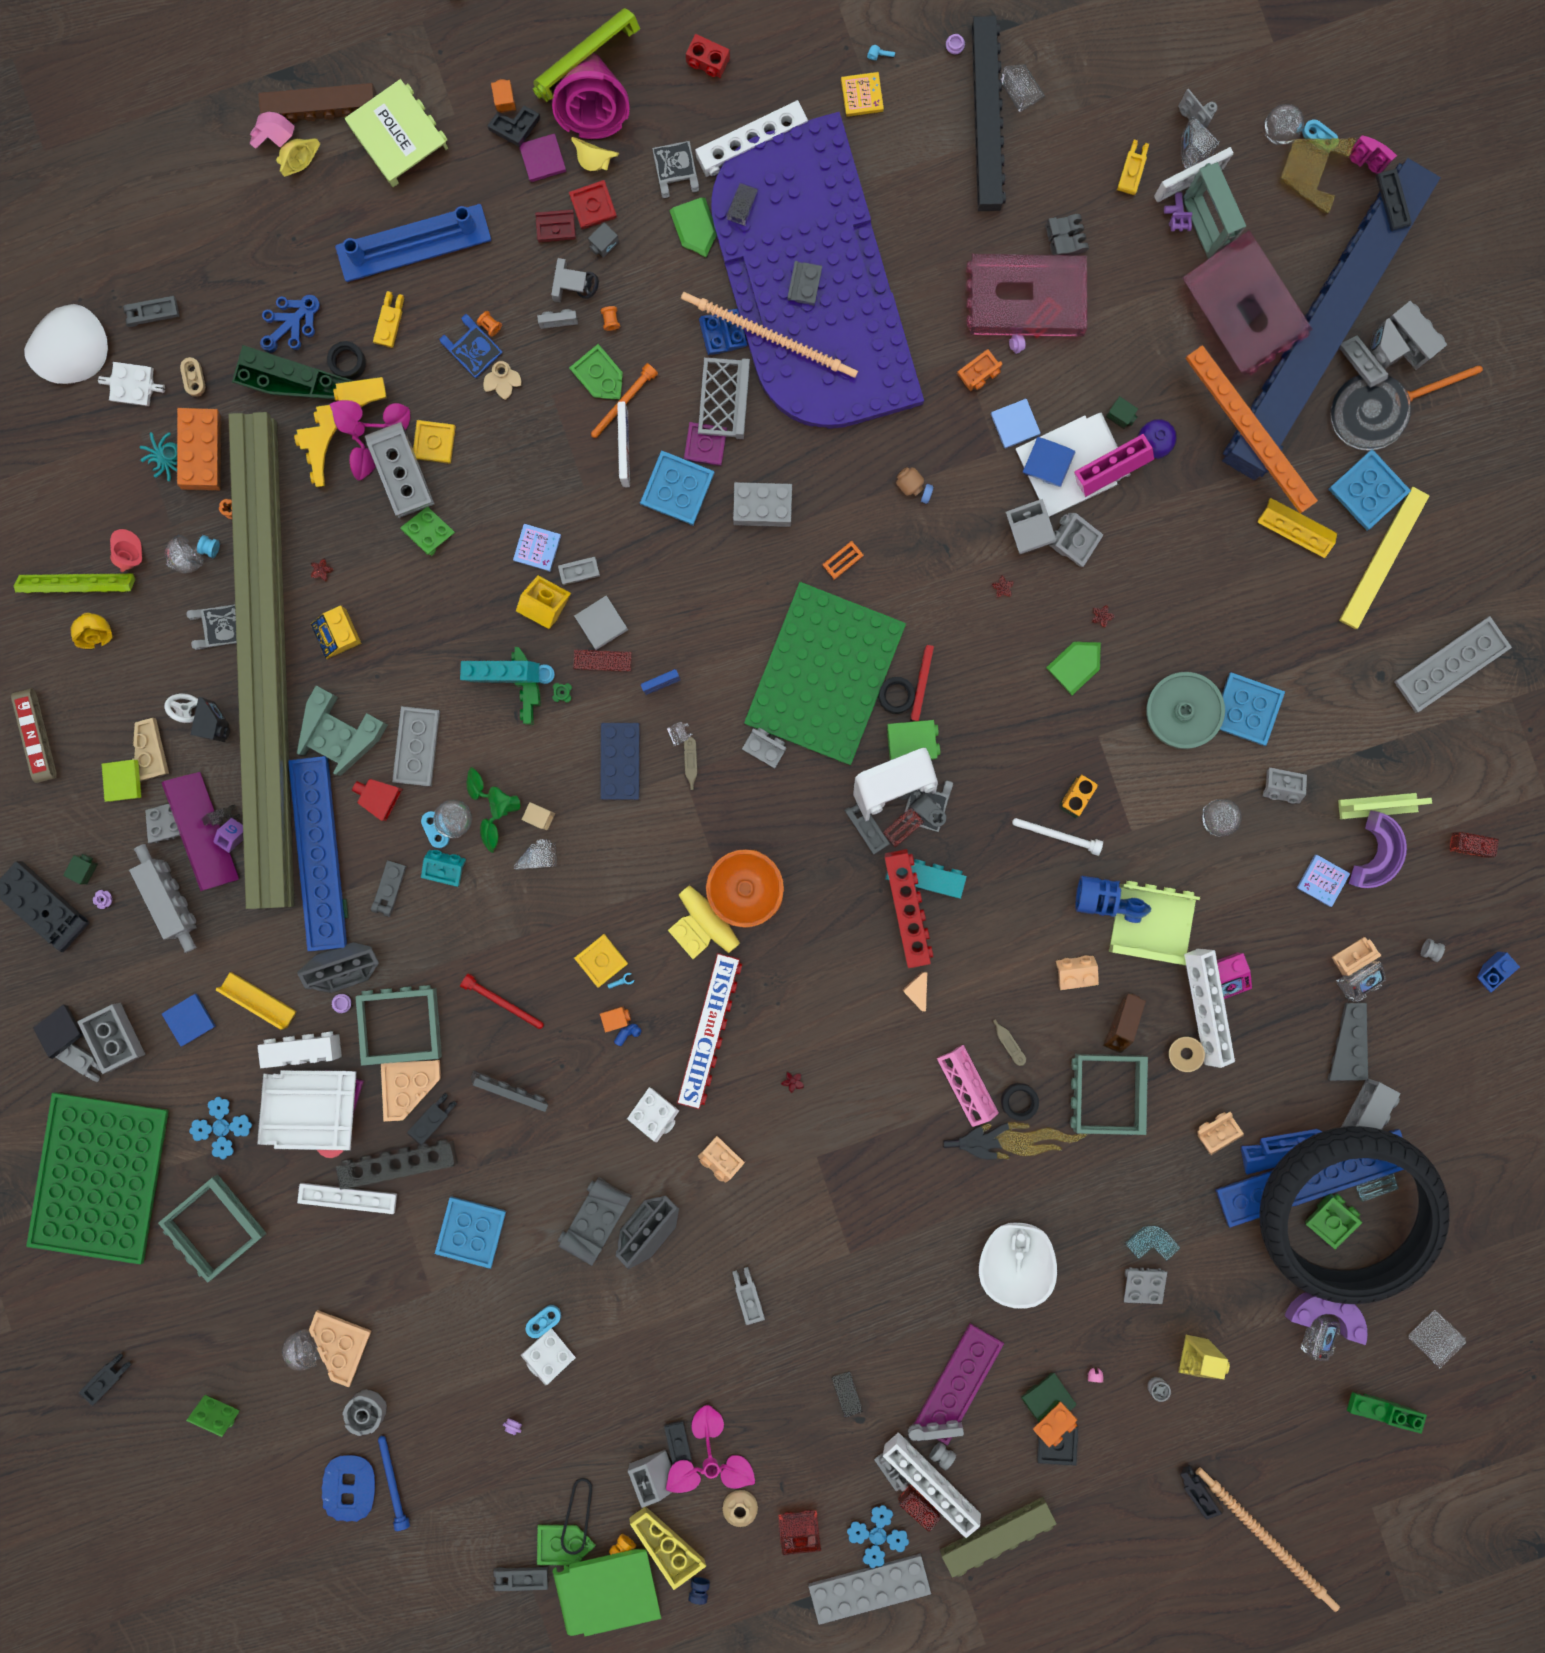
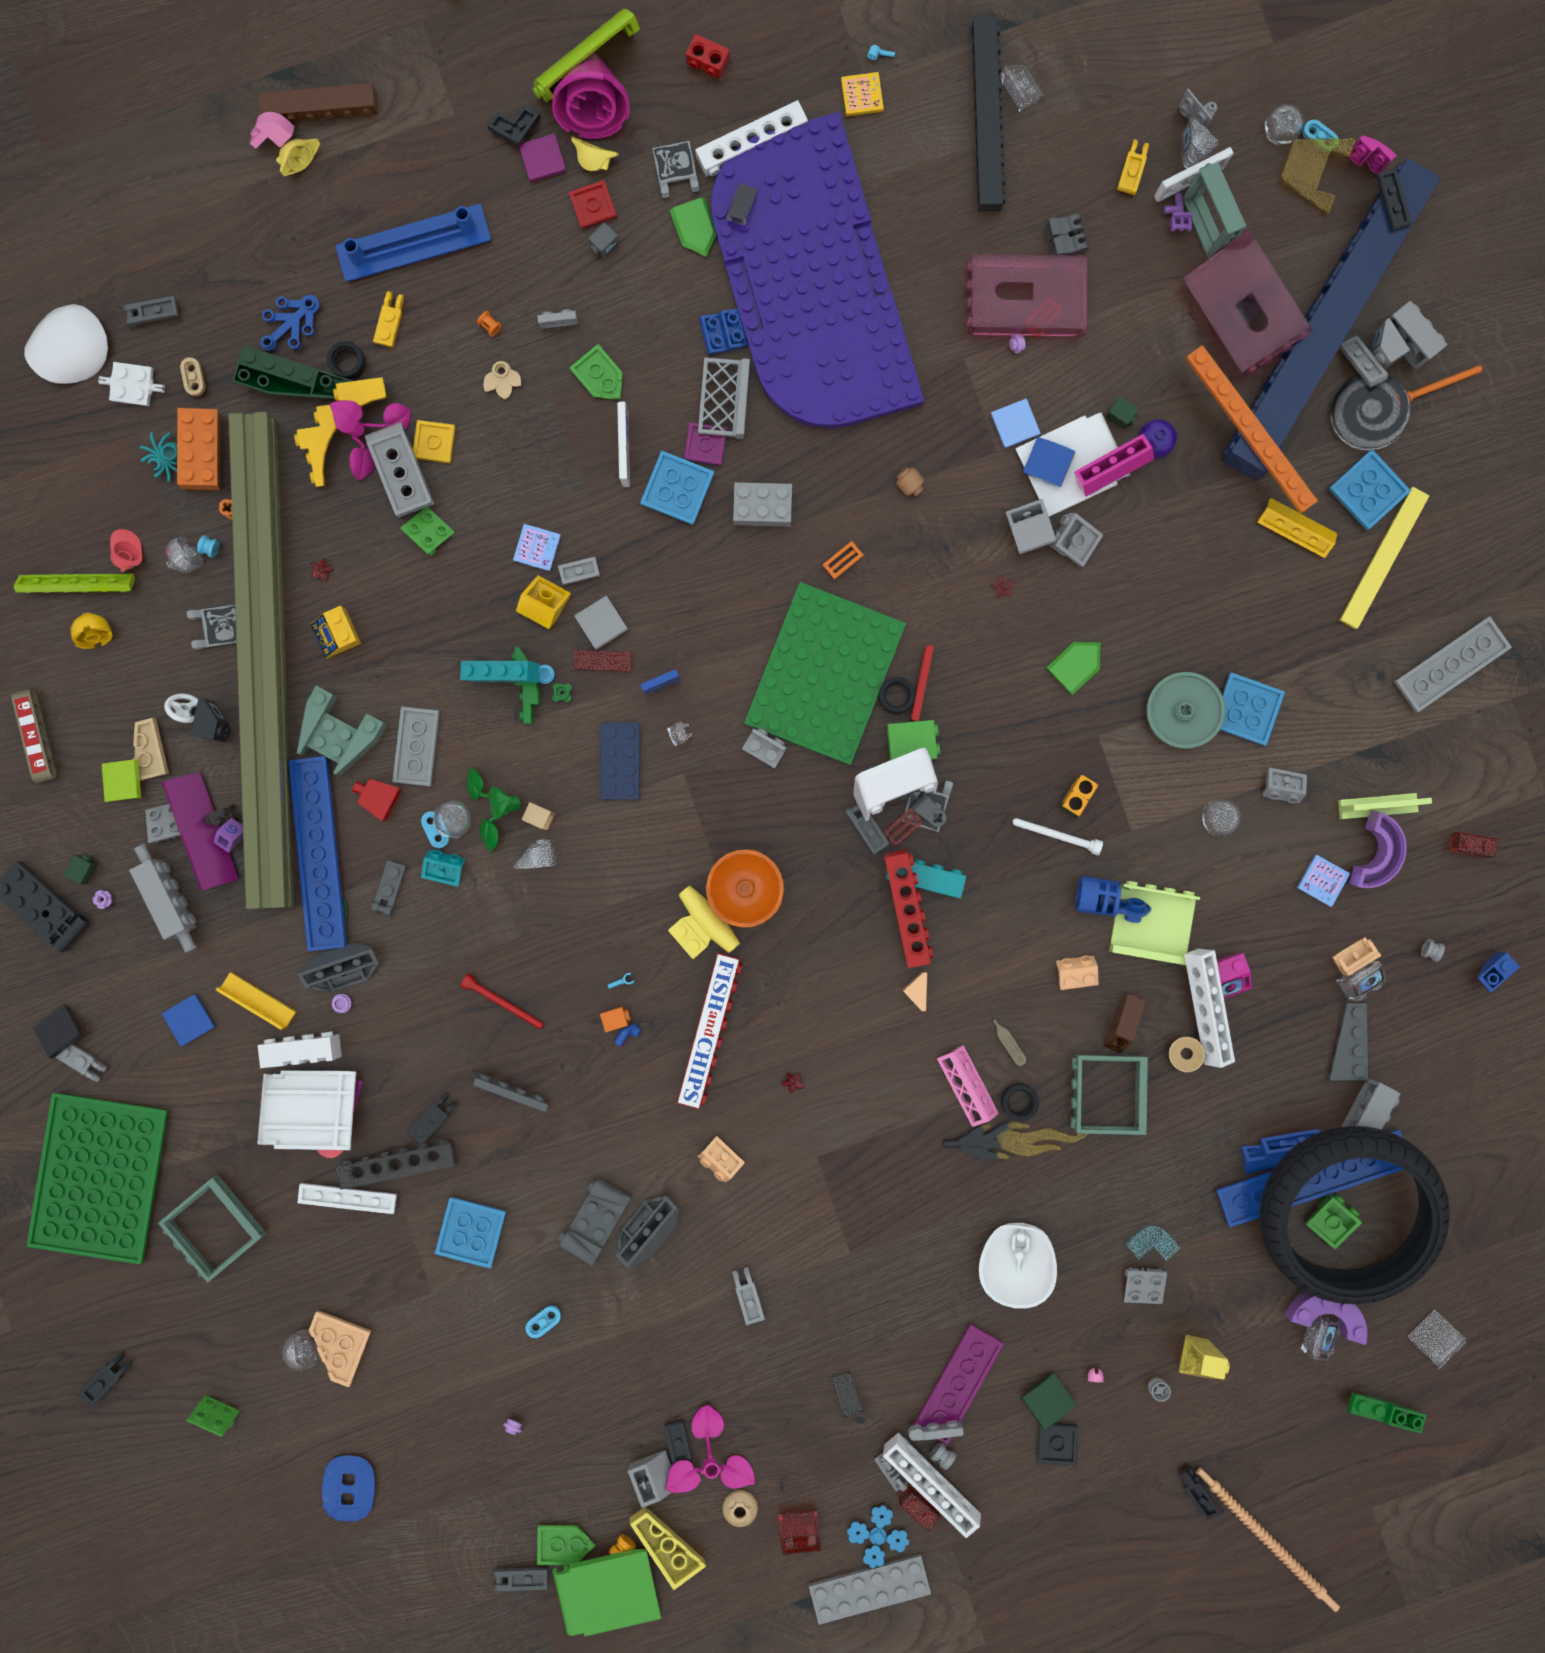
light grey brick [77,1003,145,1074] -> none
dark azure plant [189,1097,252,1159] -> none
light grey brick [343,1389,387,1436] -> none
yellowish green panel [345,79,448,187] -> none
sand green window [356,985,442,1066] -> none
blue piece [378,1436,410,1531] -> none
light nougat plate [381,1059,441,1121] -> none
flag [439,314,503,379] -> none
orange brick [491,79,516,113] -> none
white plate [521,1328,576,1385] -> none
dark red plate [535,209,576,242] -> none
light grey piece [551,258,599,303] -> none
black piece [561,1478,592,1555] -> none
yellow tile [574,934,628,988] -> none
orange piece [591,363,658,438] -> none
orange bush [600,306,620,331] -> none
white plate [627,1087,679,1142] -> none
light nougat hose [681,292,858,378] -> none
dark tan piece [684,737,697,790] -> none
dark blue wheel [688,1577,710,1605] -> none
dark grey plate [787,261,822,306] -> none
medium blue tile [921,484,934,504] -> none
olive brick [940,1497,1056,1578] -> none
lavender plate [946,34,965,54] -> none
orange bracket [957,349,1003,392] -> none
orange bracket [1033,1401,1077,1447] -> none
clear red plant [1092,605,1115,628] -> none
light nougat bracket [1197,1112,1244,1155] -> none
clear light blue tile [1356,1173,1399,1202] -> none

